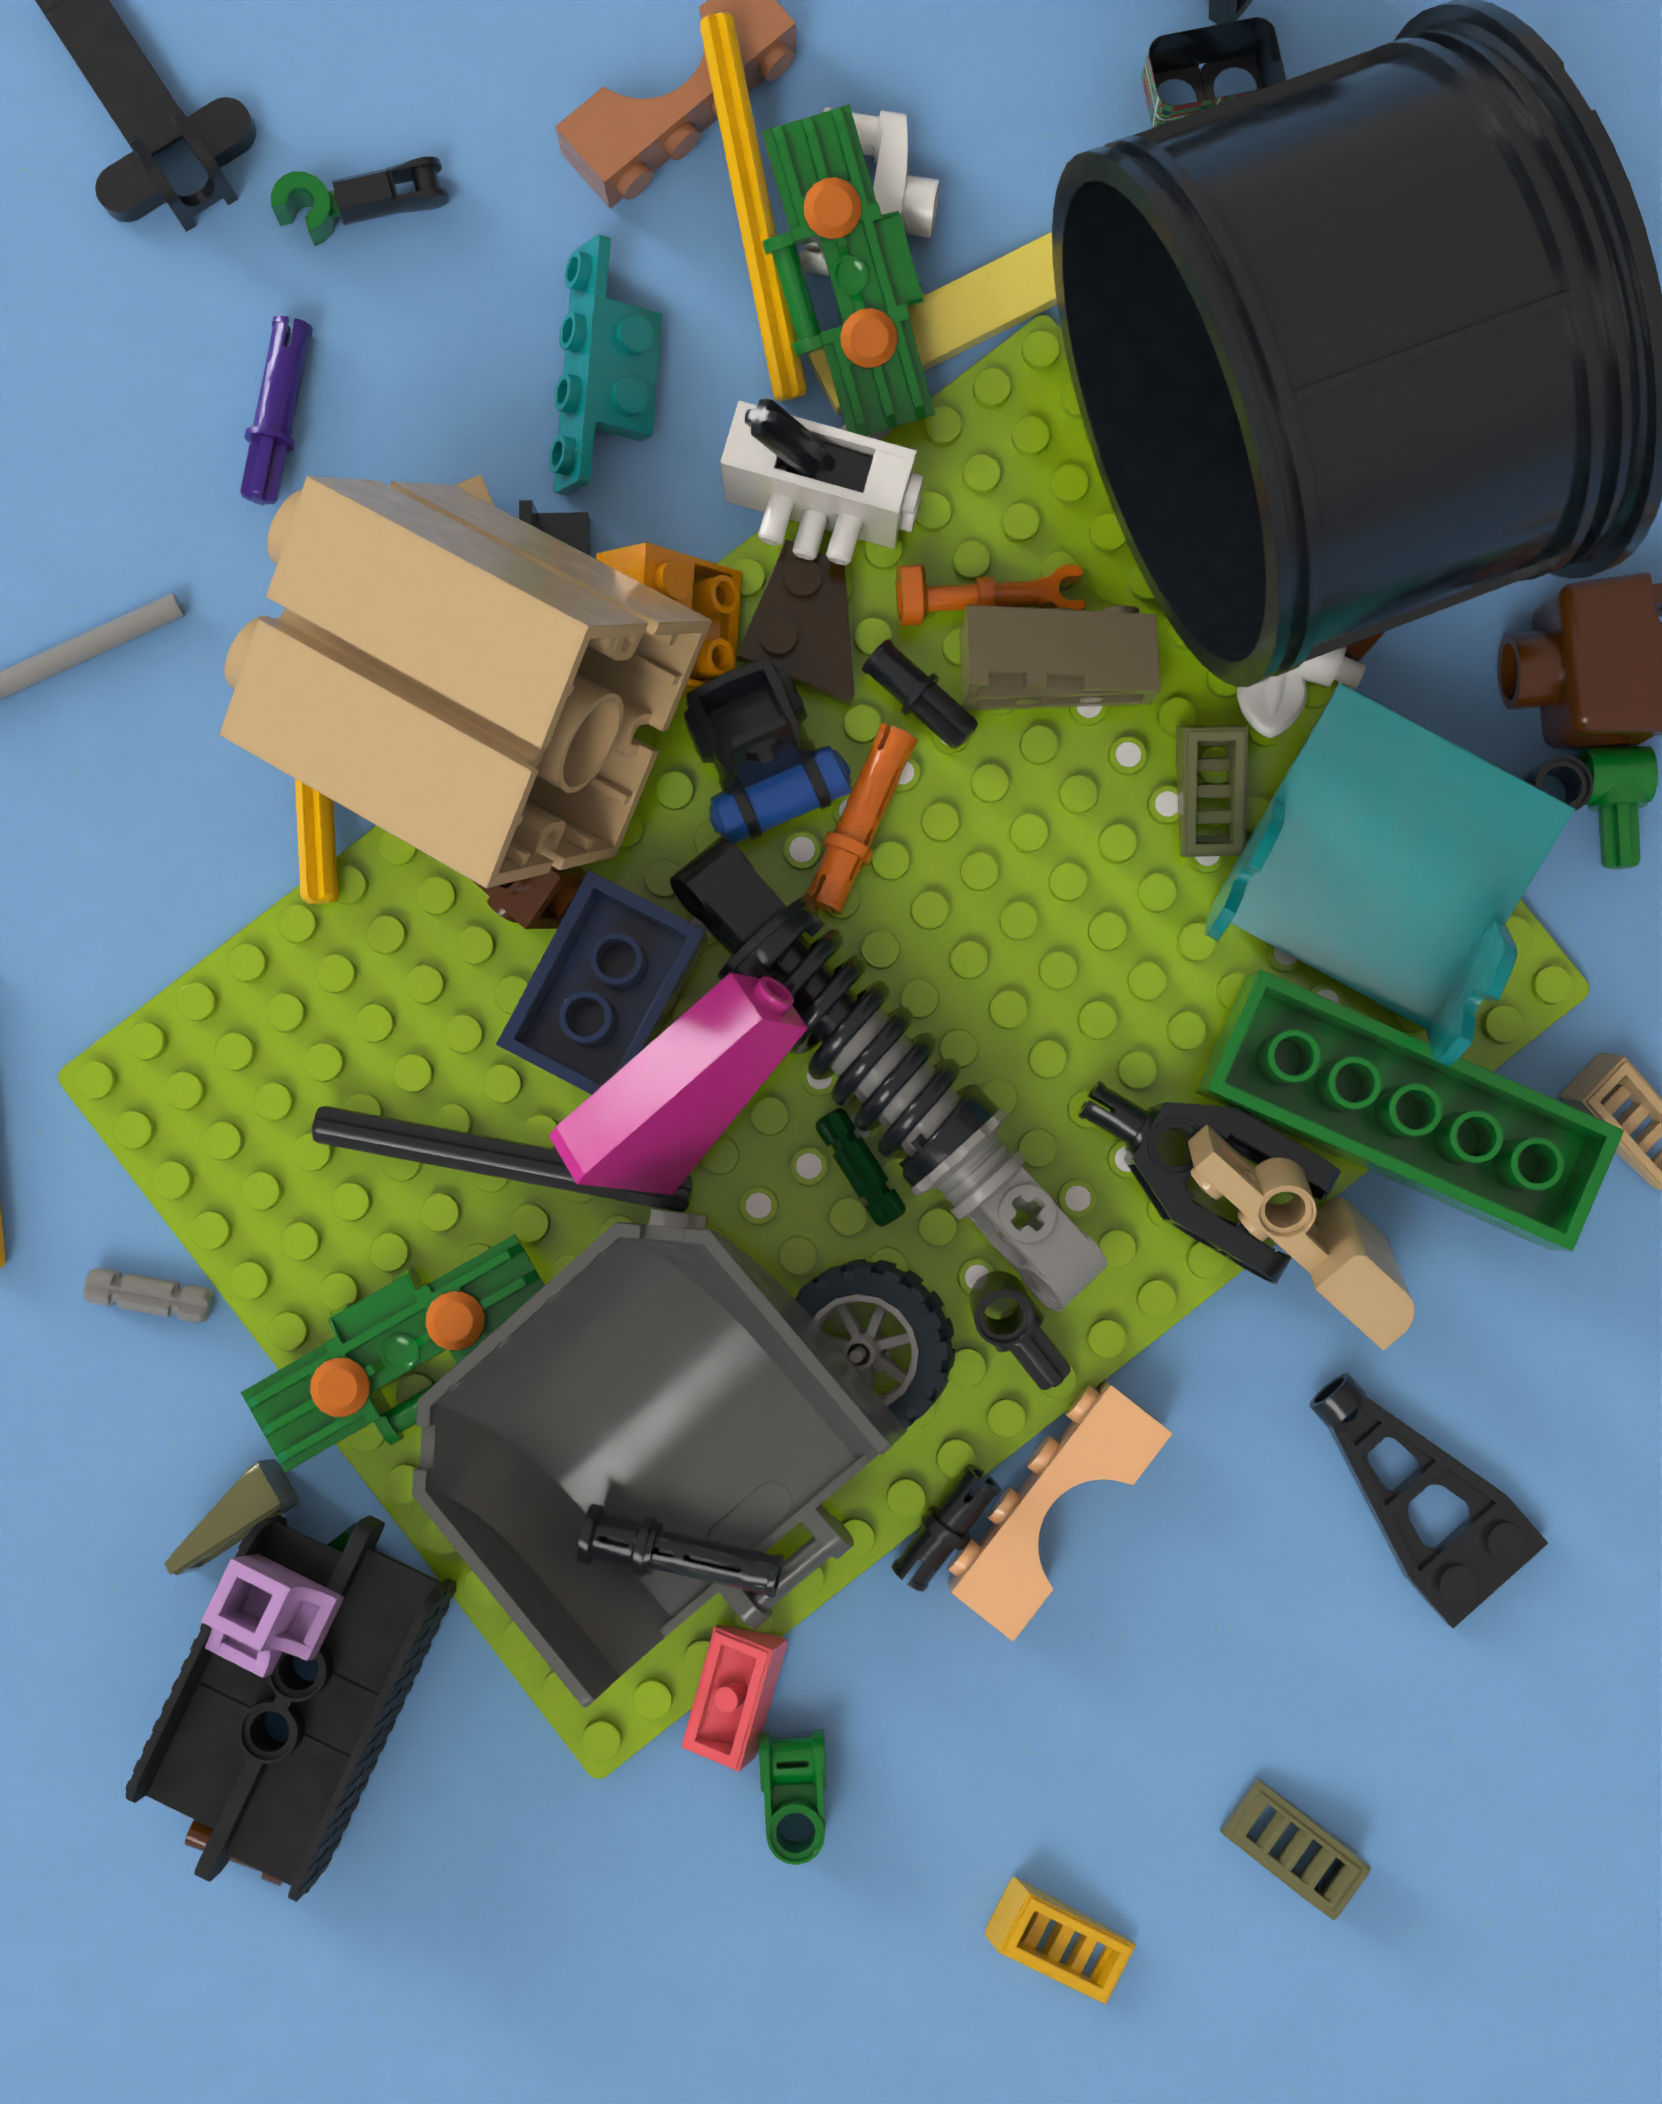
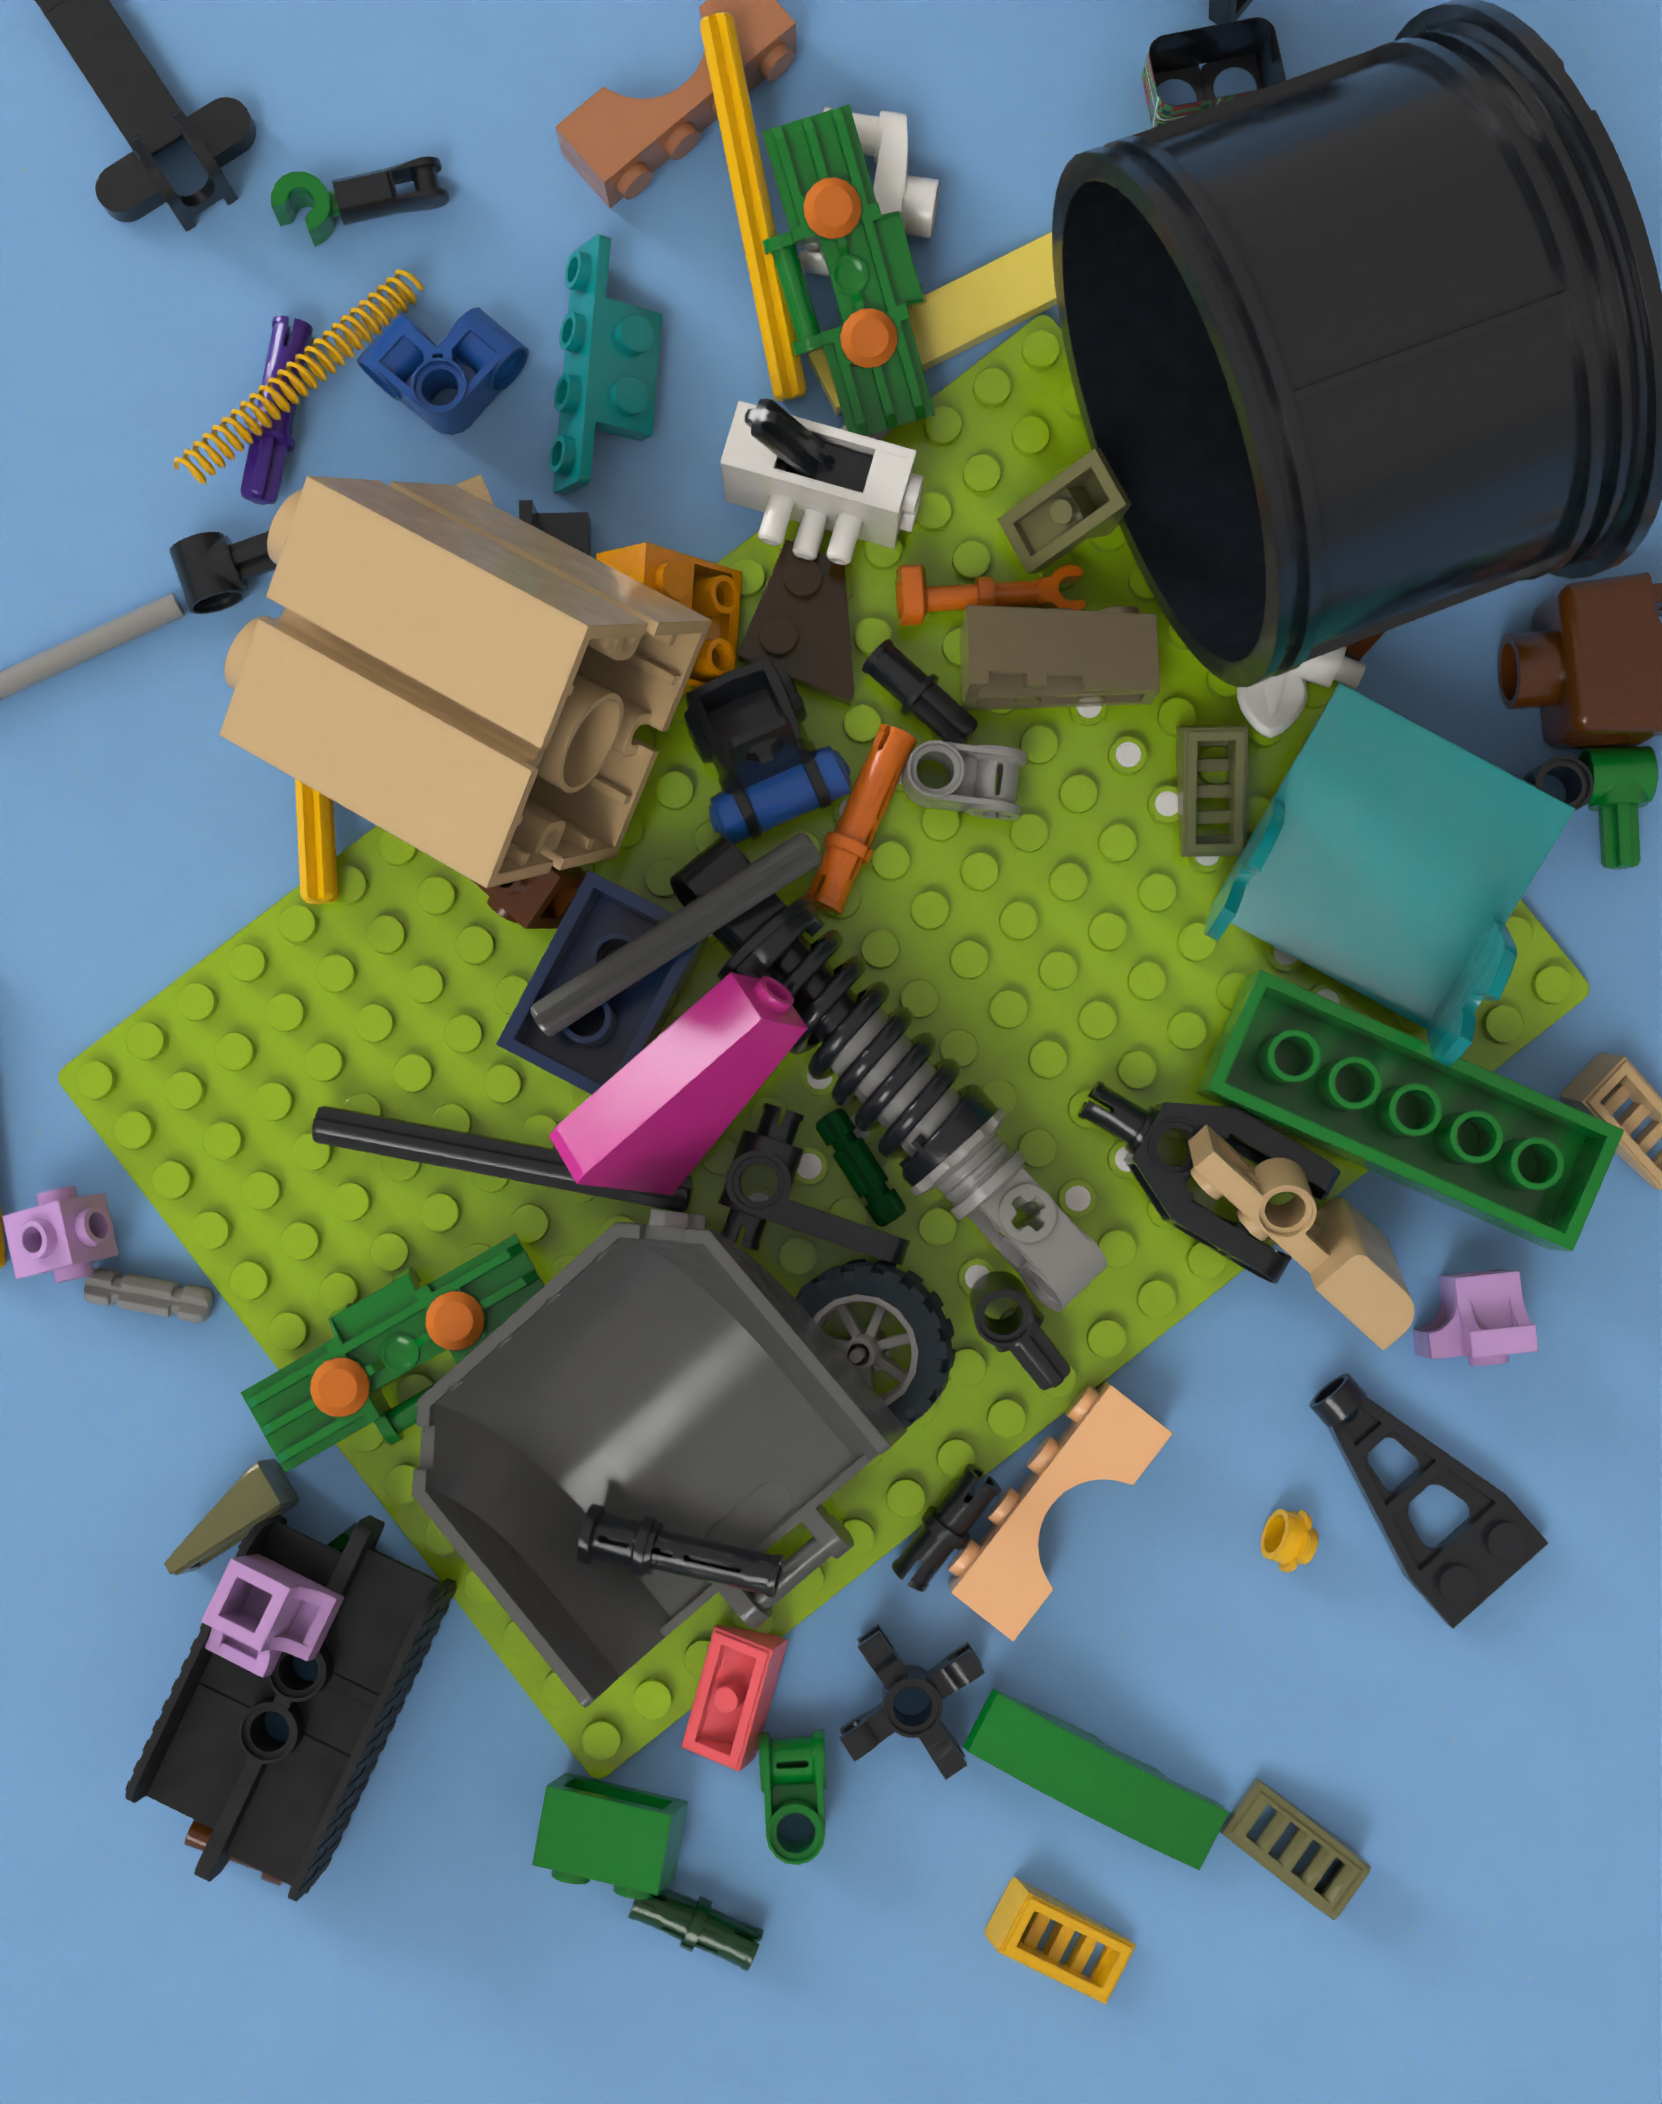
none -> lavender brick [2,1186,119,1283]
none -> black axle [169,531,277,614]
none -> yellow piece [174,269,424,484]
none -> blue piece [356,307,529,435]
none -> dark grey axle [530,833,822,1036]
none -> green brick [532,1772,689,1900]
none -> dark green pin [628,1888,764,1971]
none -> black piece [718,1102,910,1265]
none -> black pin [840,1624,985,1780]
none -> light grey piece [902,740,1028,820]
none -> green slope [963,1688,1229,1870]
none -> olive slope [997,448,1132,574]
none -> yellow plate [1261,1509,1318,1572]
none -> lavender brick [1413,1269,1538,1366]

